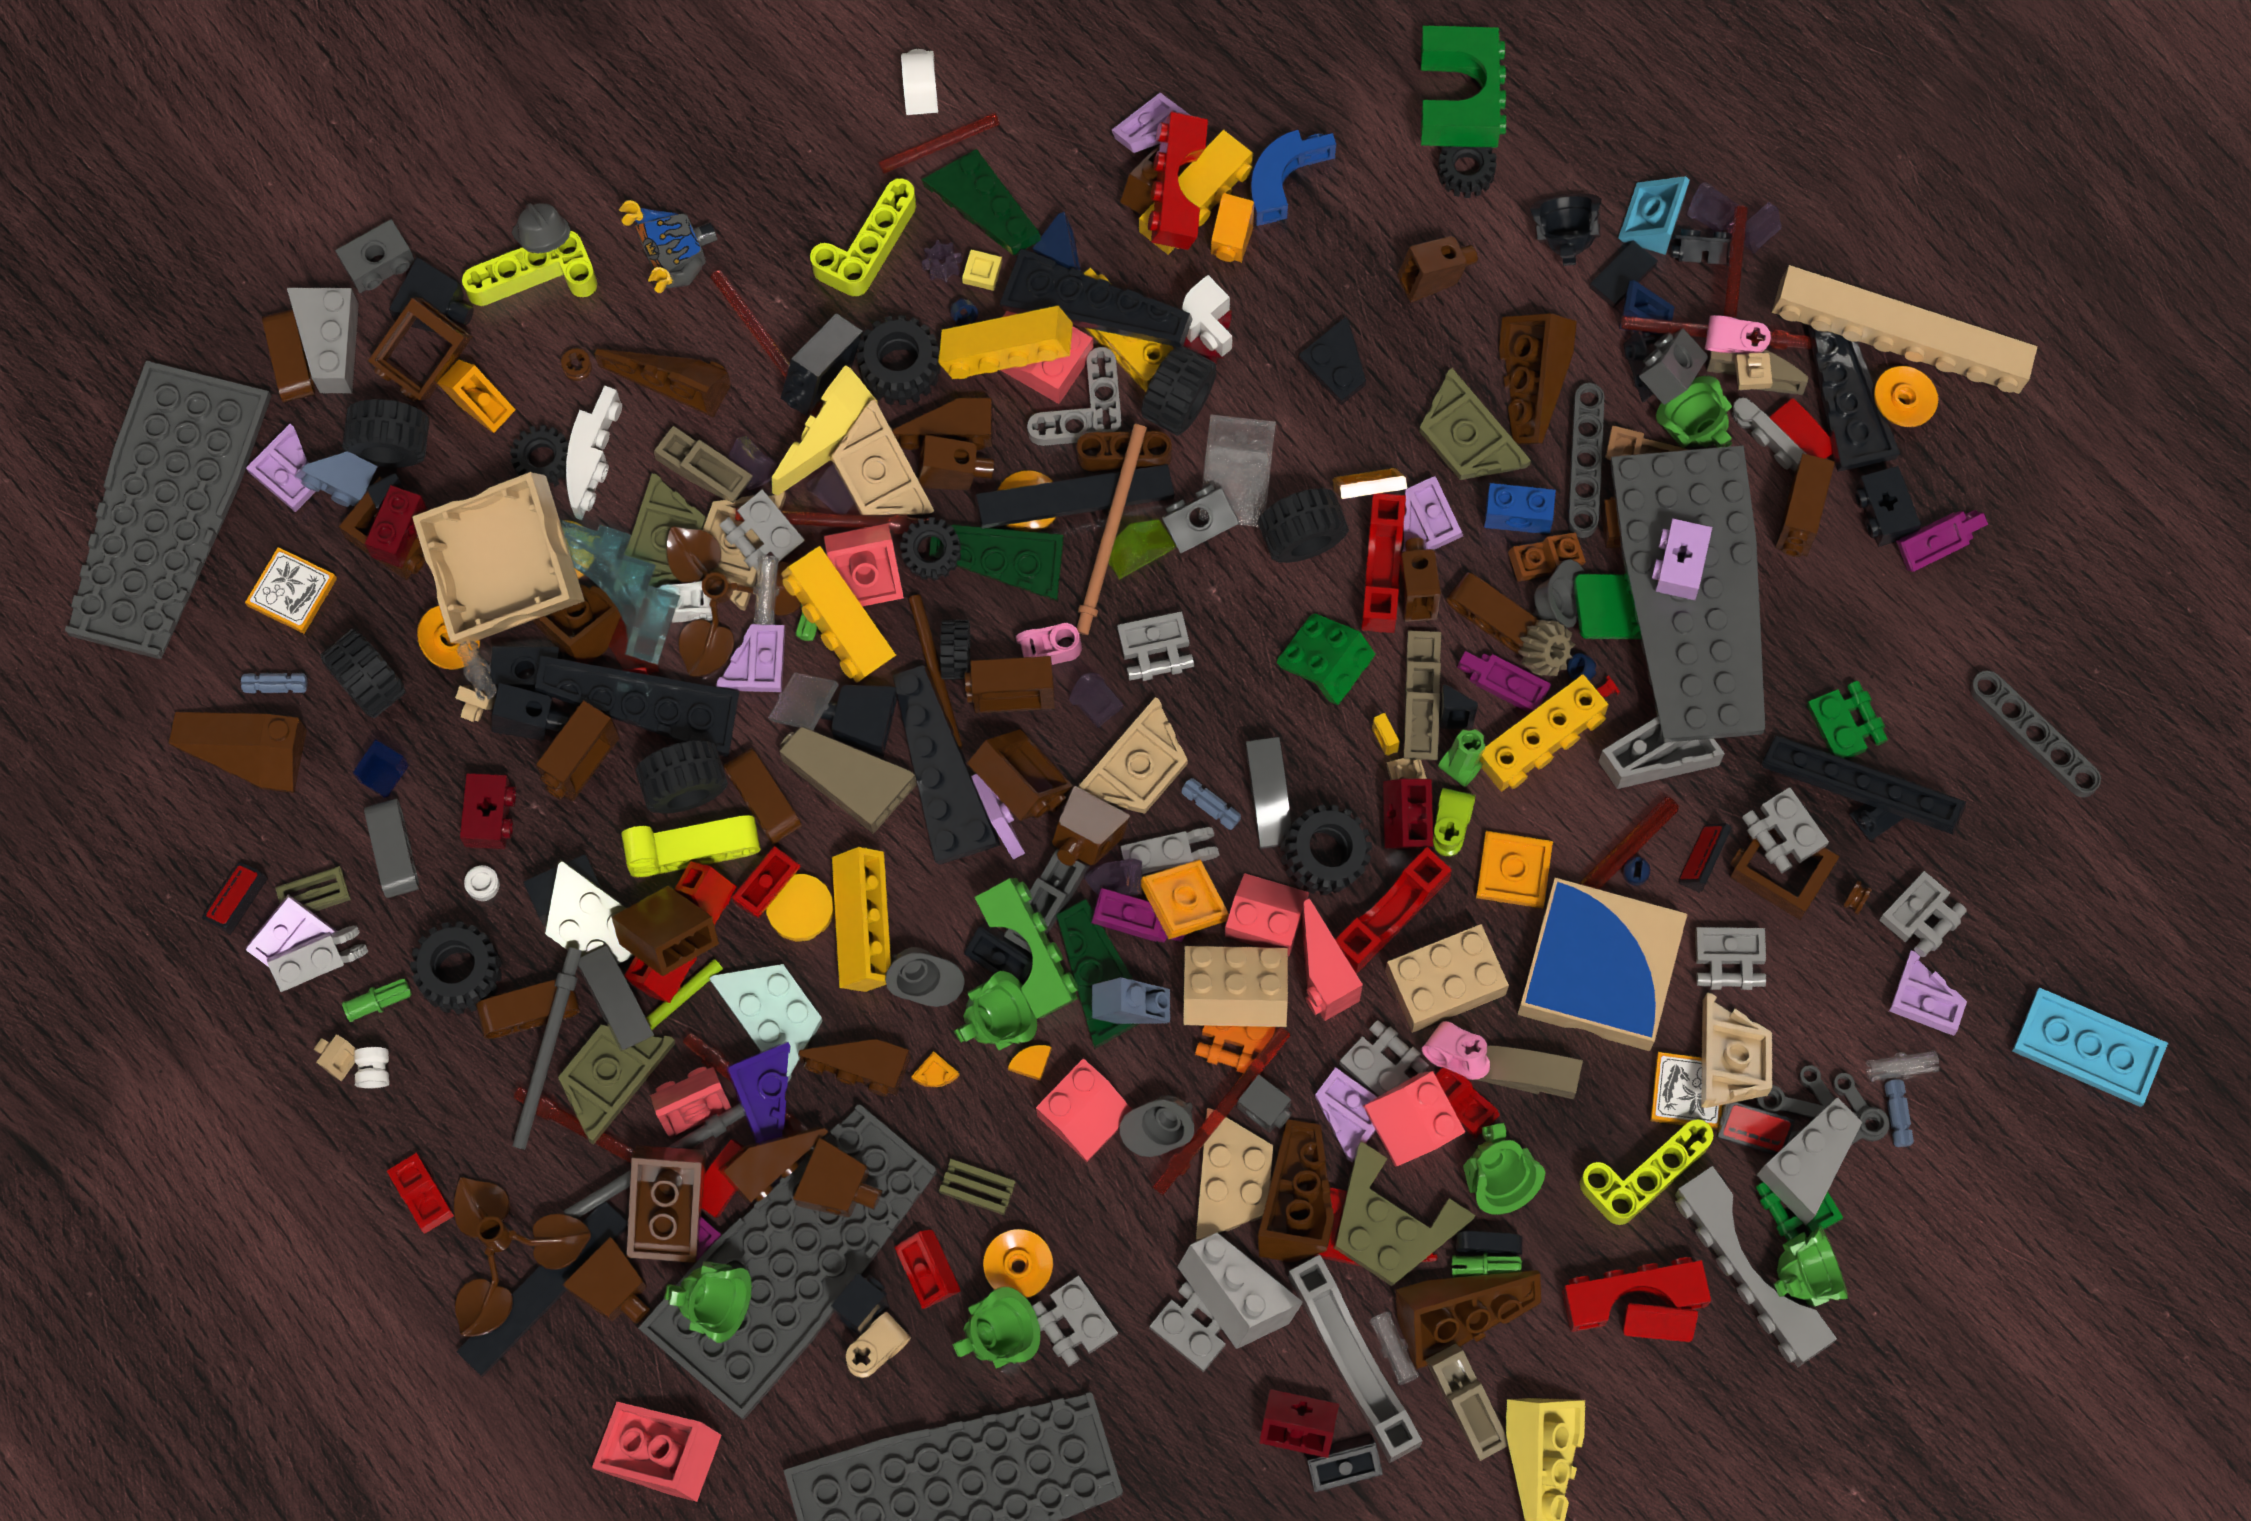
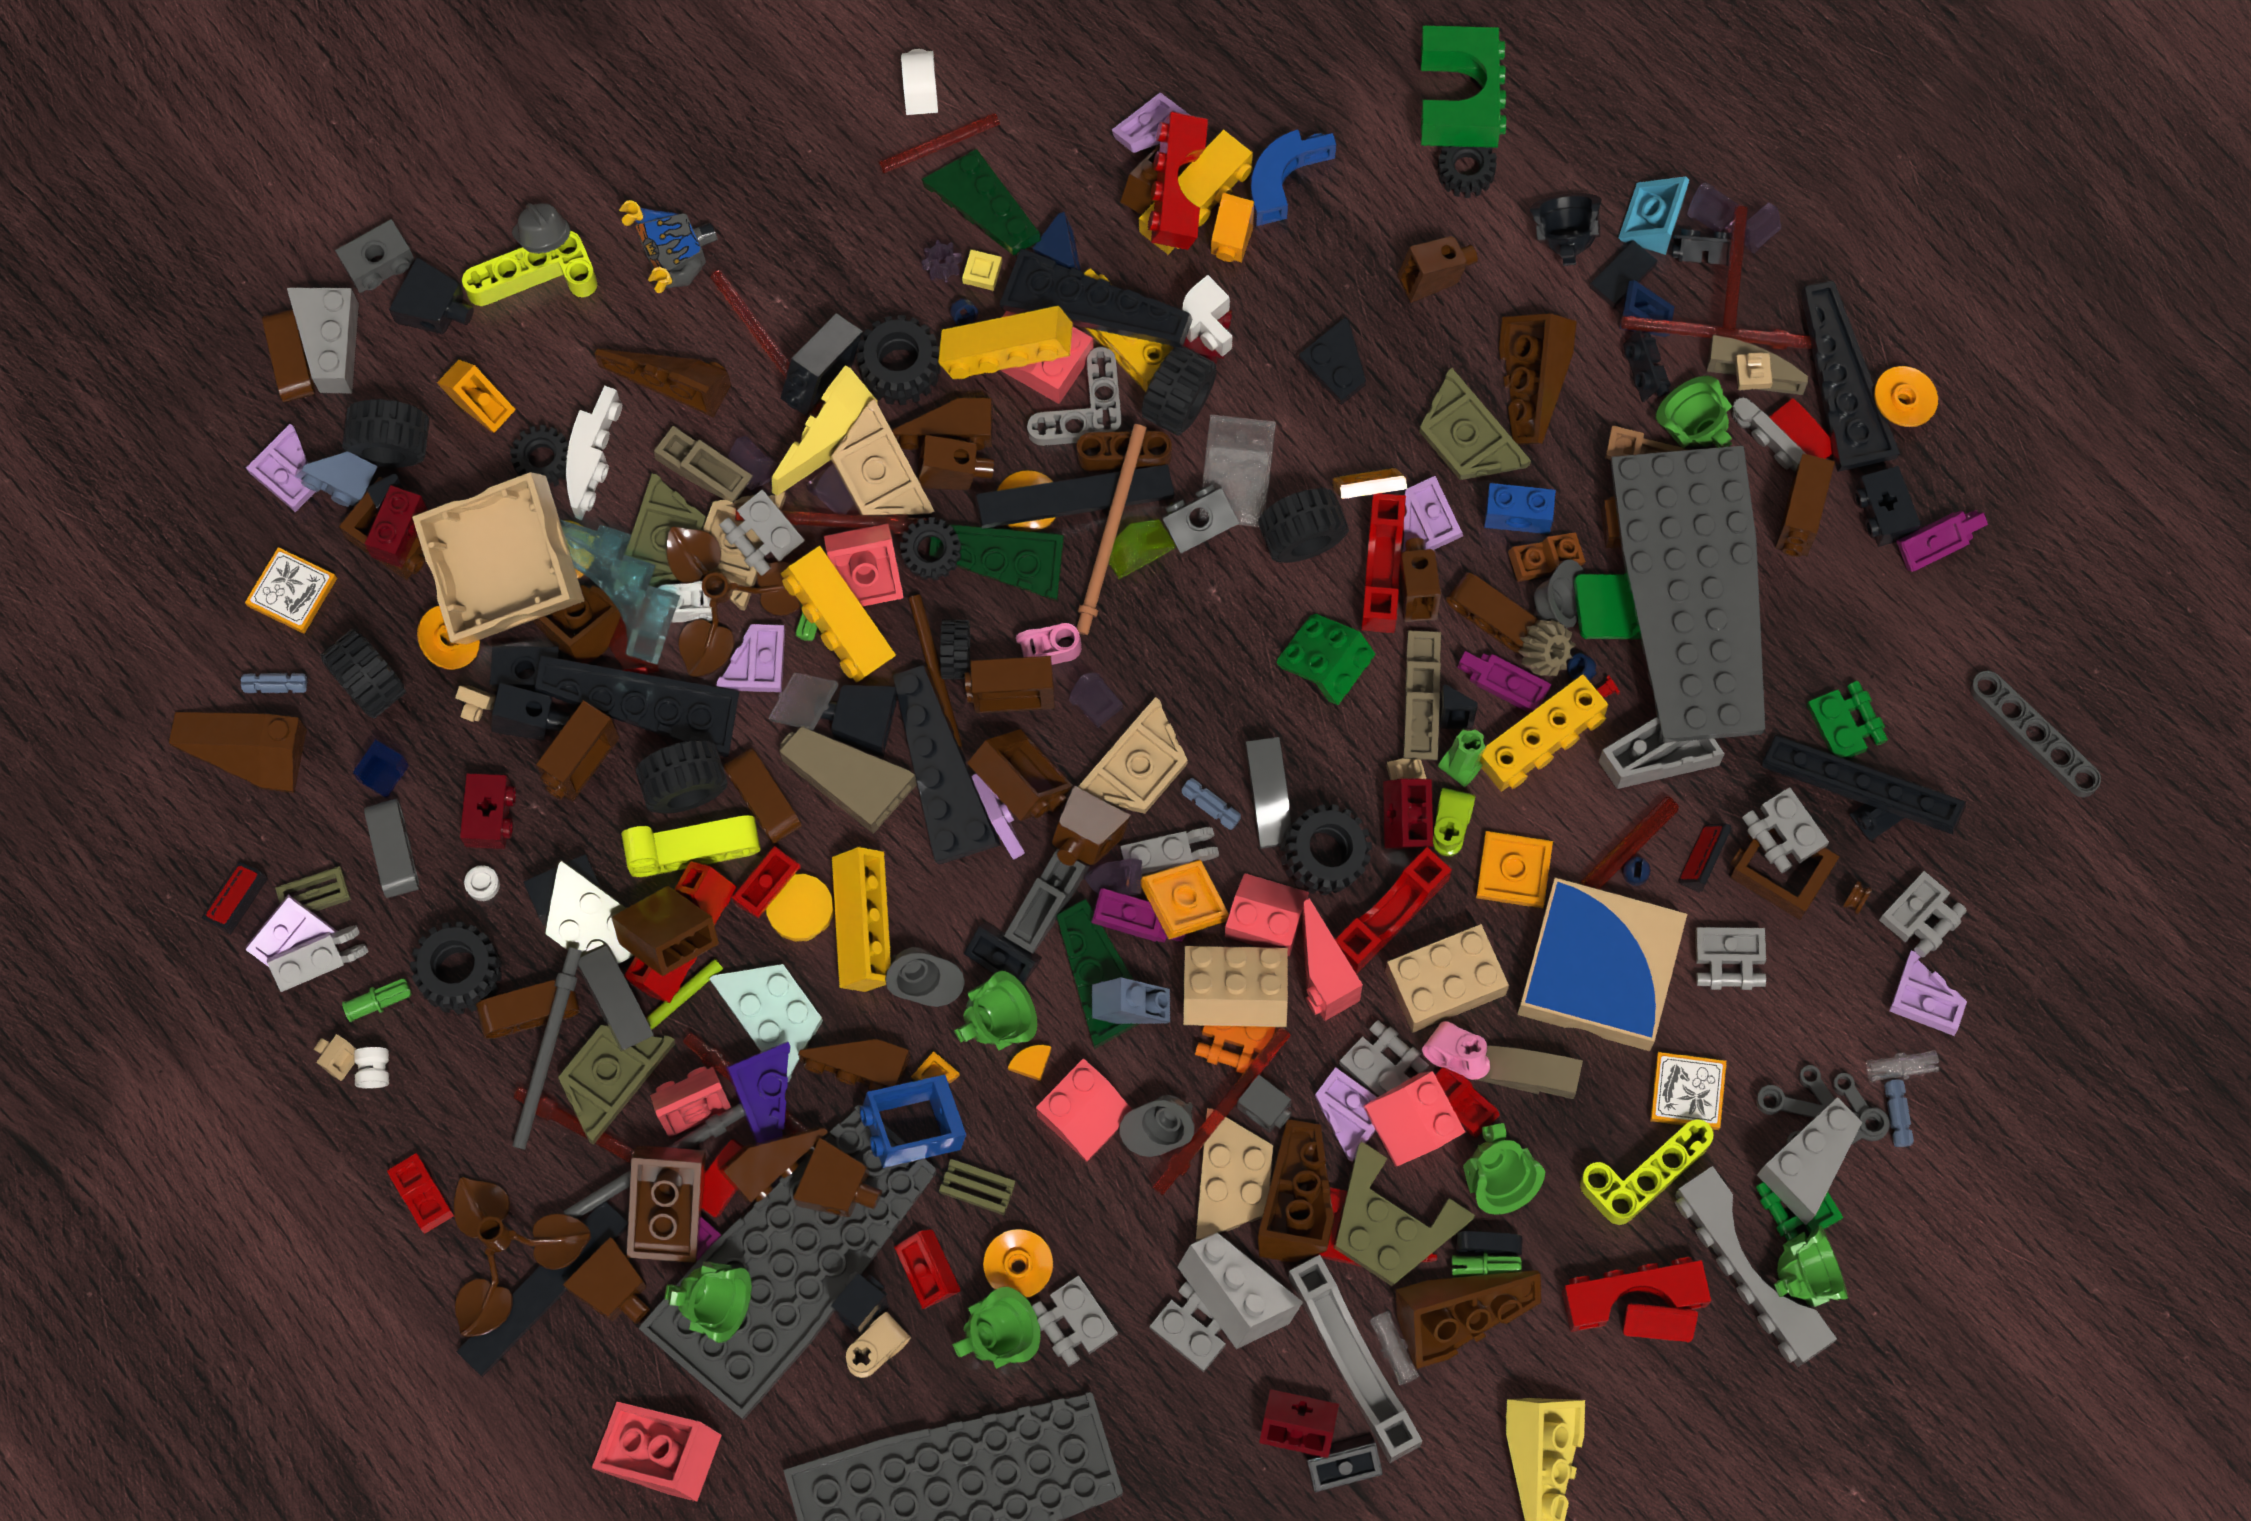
dark grey wing [65,361,272,659] -> none
reddish brown window [368,298,473,401] -> none
clear pin [457,641,497,700] -> none
reddish brown bush [561,348,592,381] -> none
clear pin [753,556,780,625] -> none
neon yellow beam [810,178,916,297] -> none
bright green arch [974,878,1079,1019] -> none
light grey plate [1117,611,1194,681] -> none
yellow tile [1372,713,1400,756] -> none
dark tan slope [1425,1343,1508,1461] -> none
dark grey beam [1568,383,1605,538] -> none
dark grey brick [1639,328,1708,405] -> none
lavender brick [1652,519,1712,600] -> none
tan wing [1701,993,1772,1108] -> none
bright pink piece [1705,315,1771,354] -> none
red slope [1716,1102,1795,1156] -> none
tan brick [1772,265,2038,394] -> none
medium azure plate [2012,988,2168,1107] -> none
none -> blue window [860,1075,966,1168]

